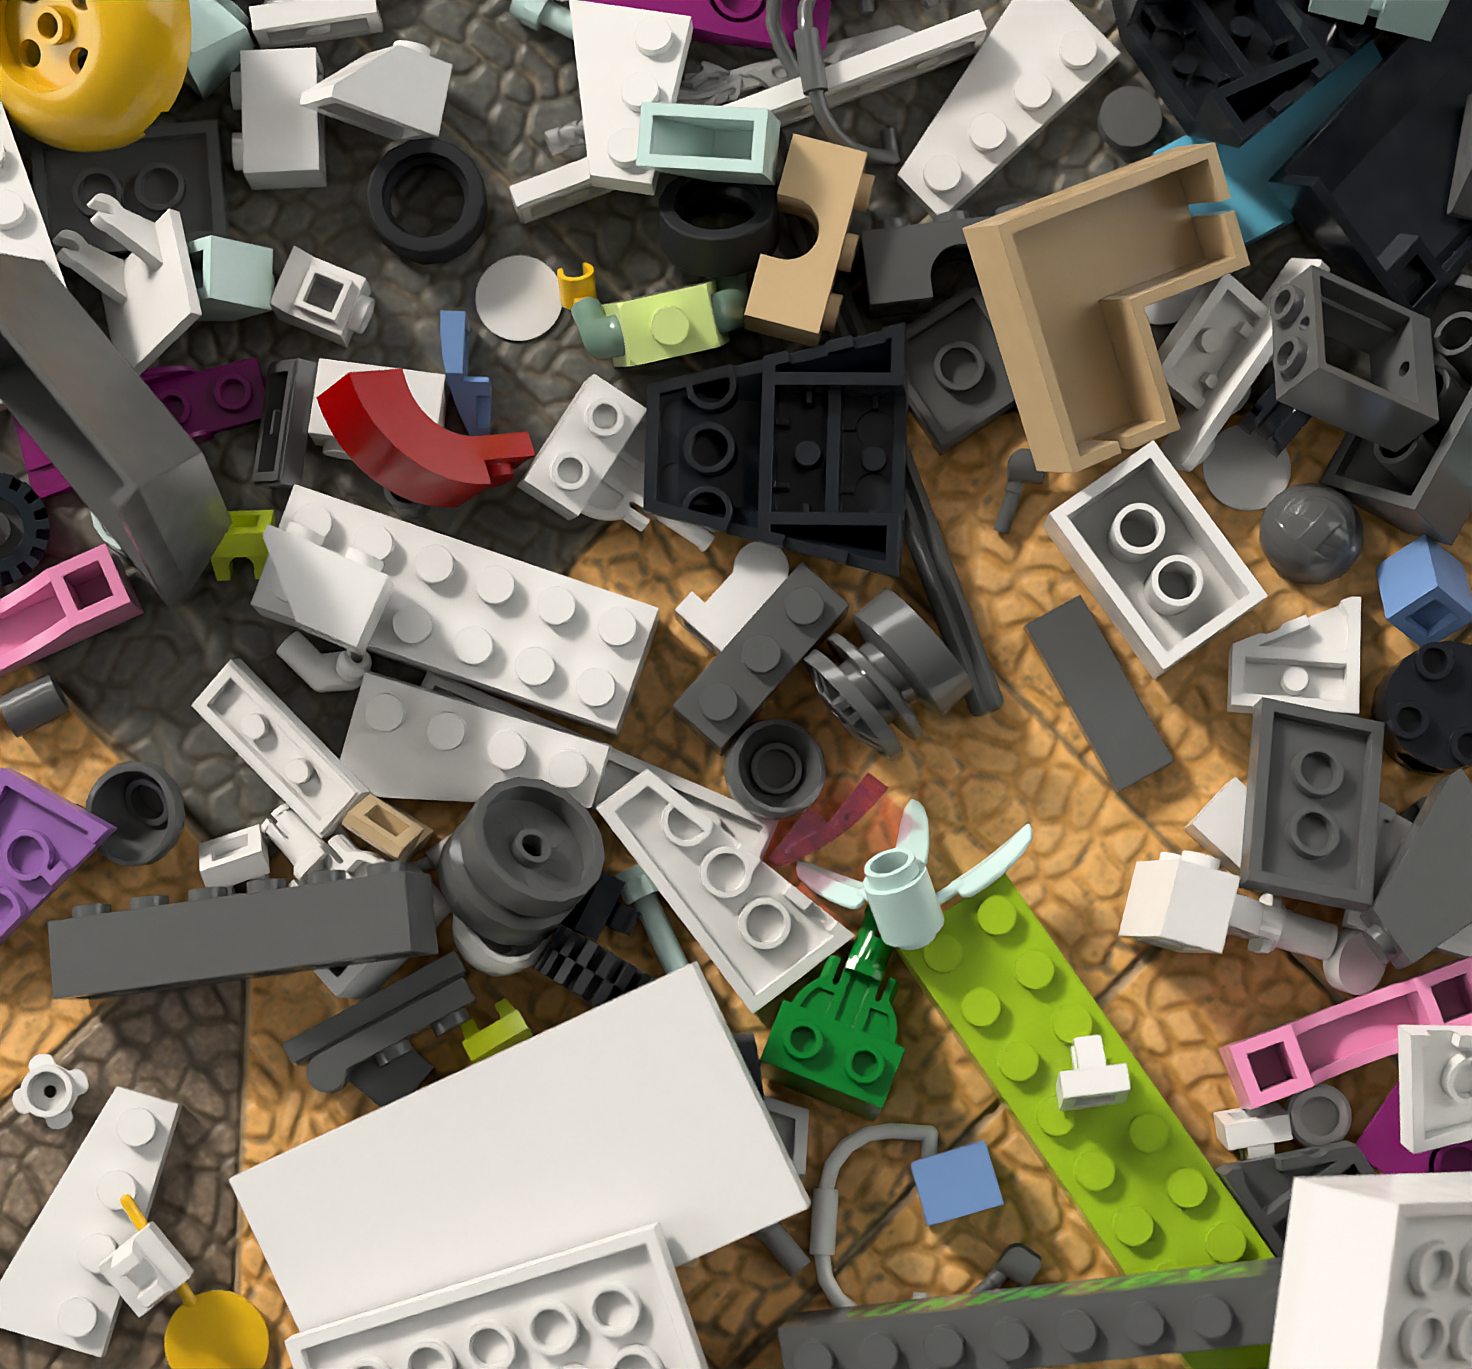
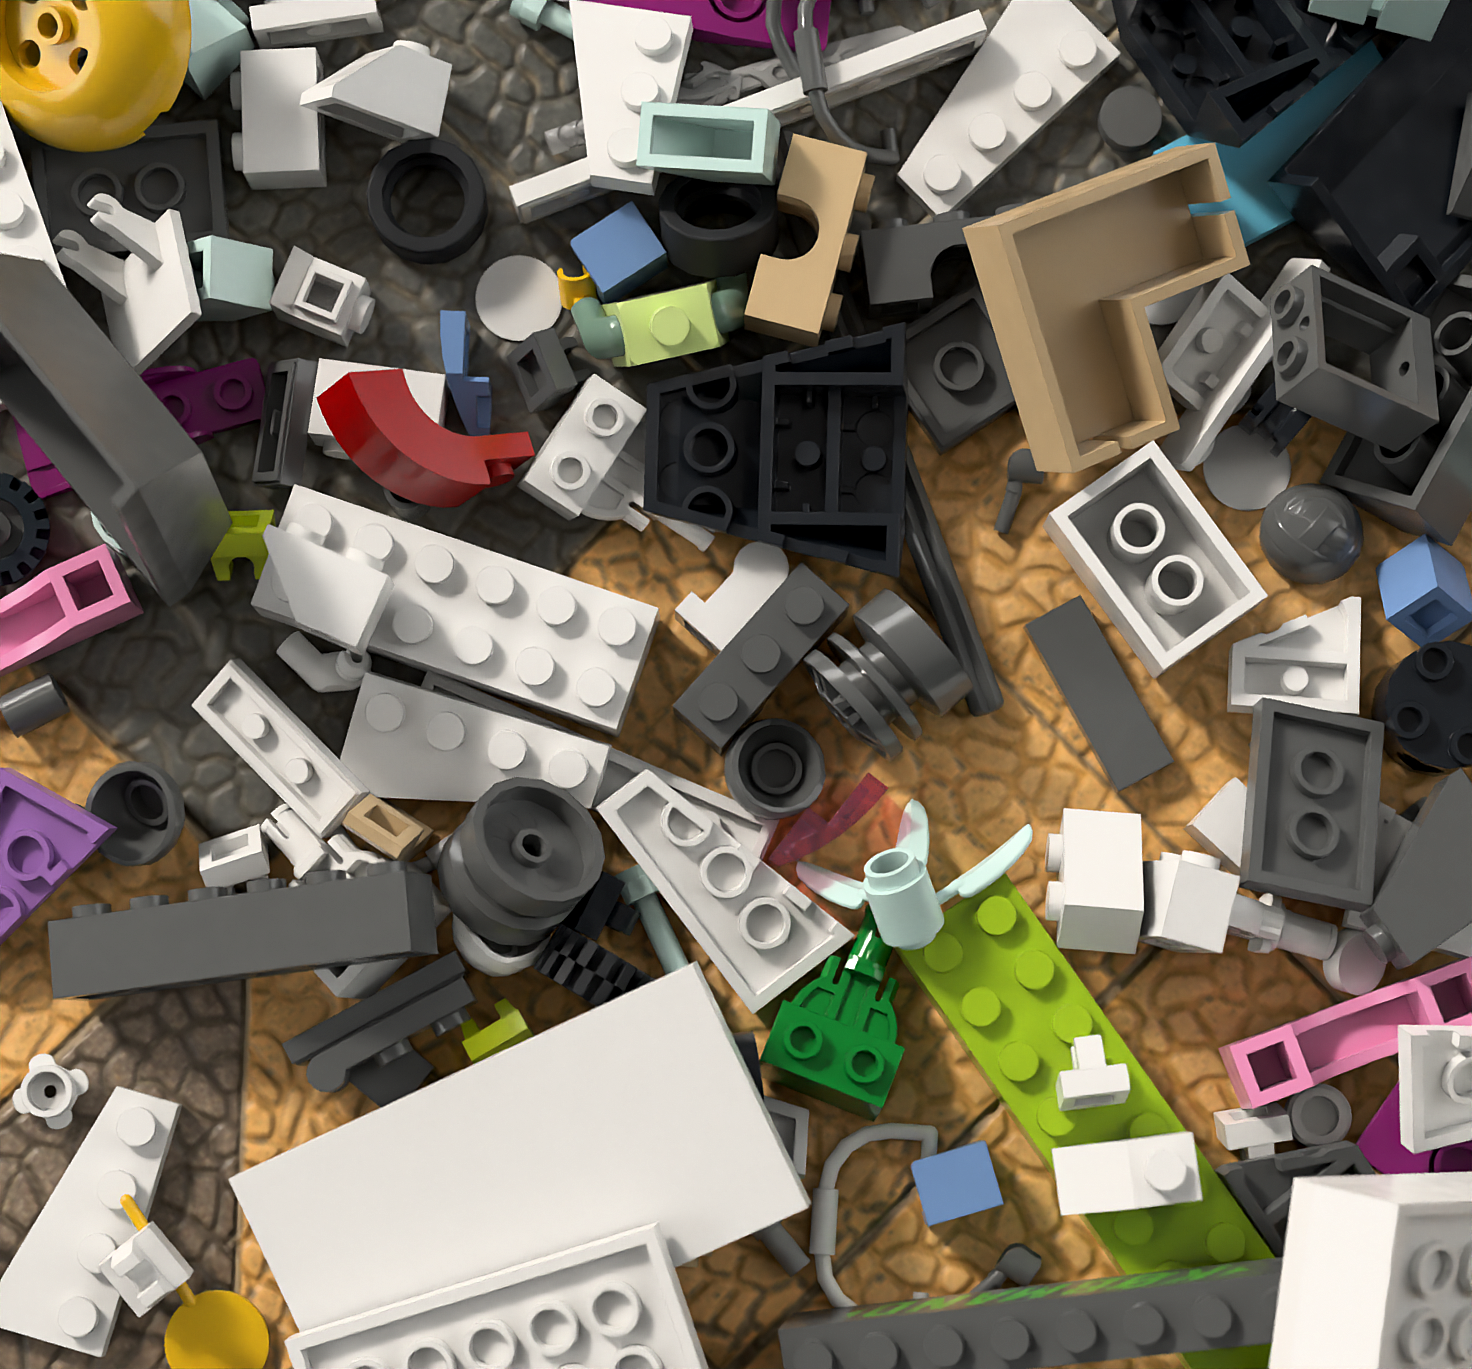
none -> dark grey tile [506,327,591,414]
none -> medium blue panel [571,201,668,304]
none -> white brick [1045,808,1144,954]
none -> white slope [1051,1131,1203,1215]

